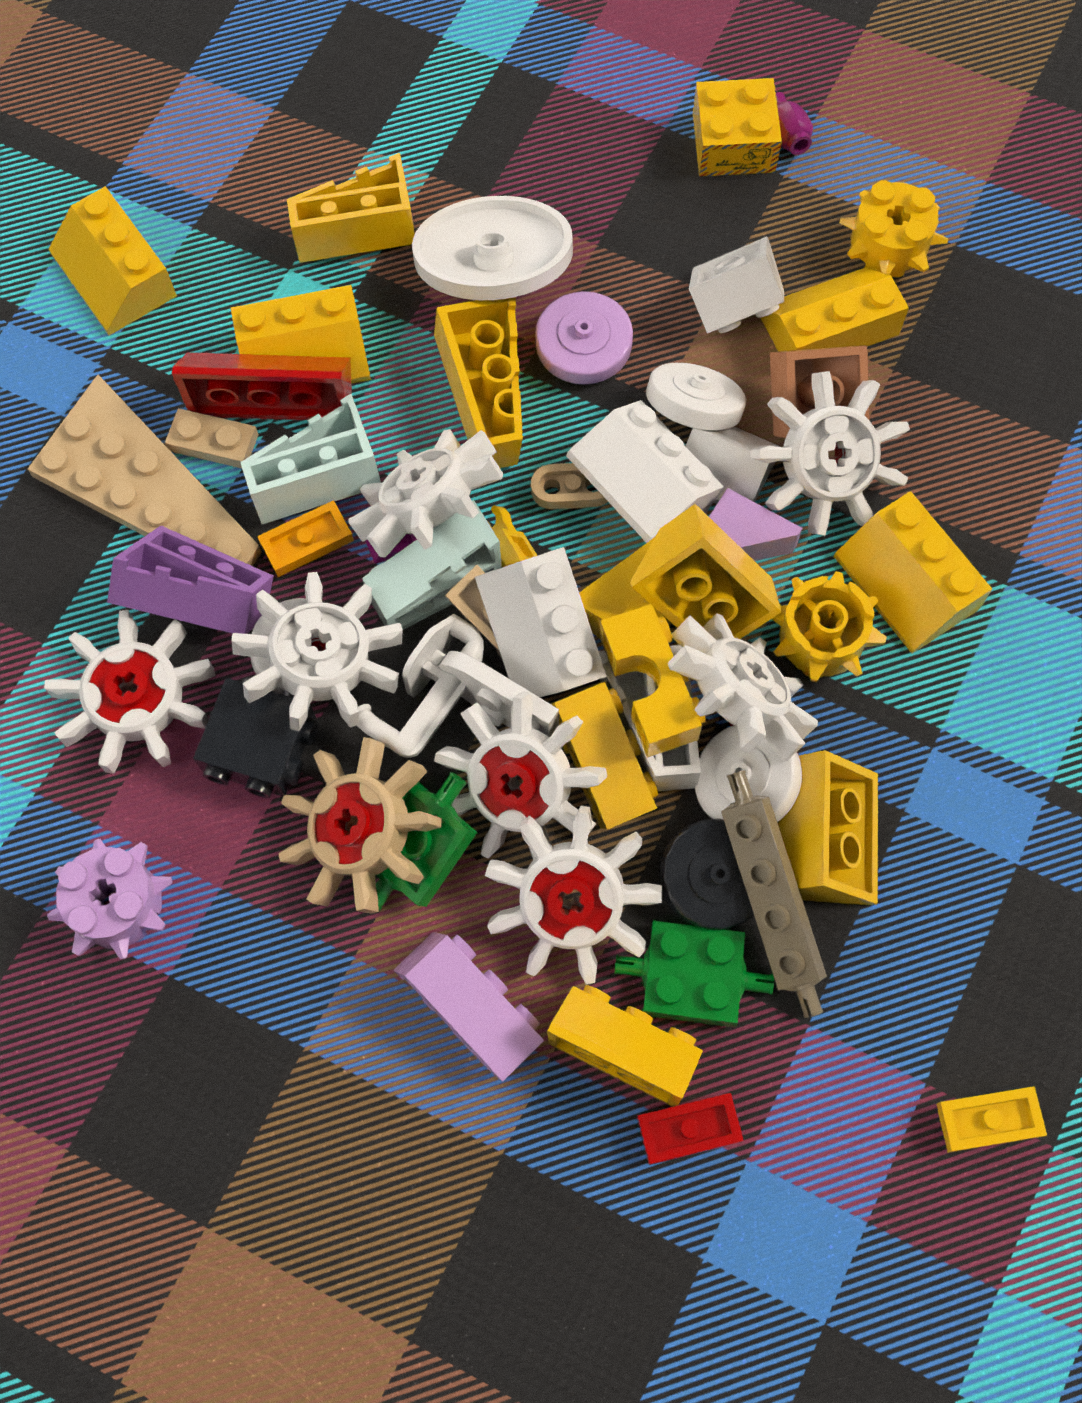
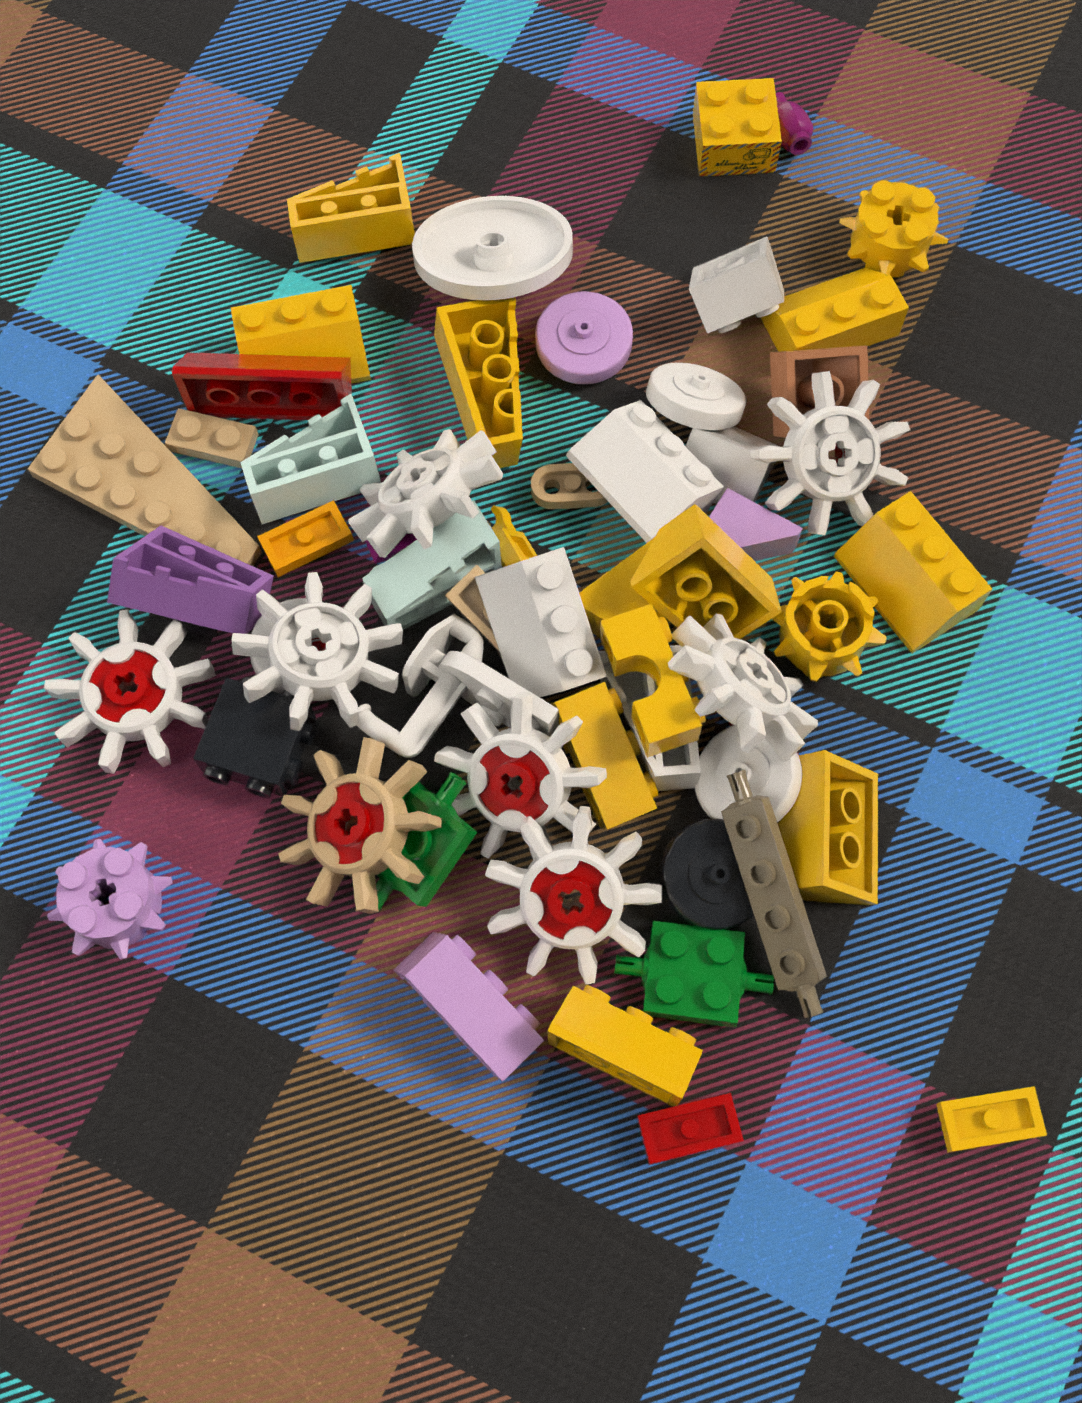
yellow slope [48,186,177,336] -> none

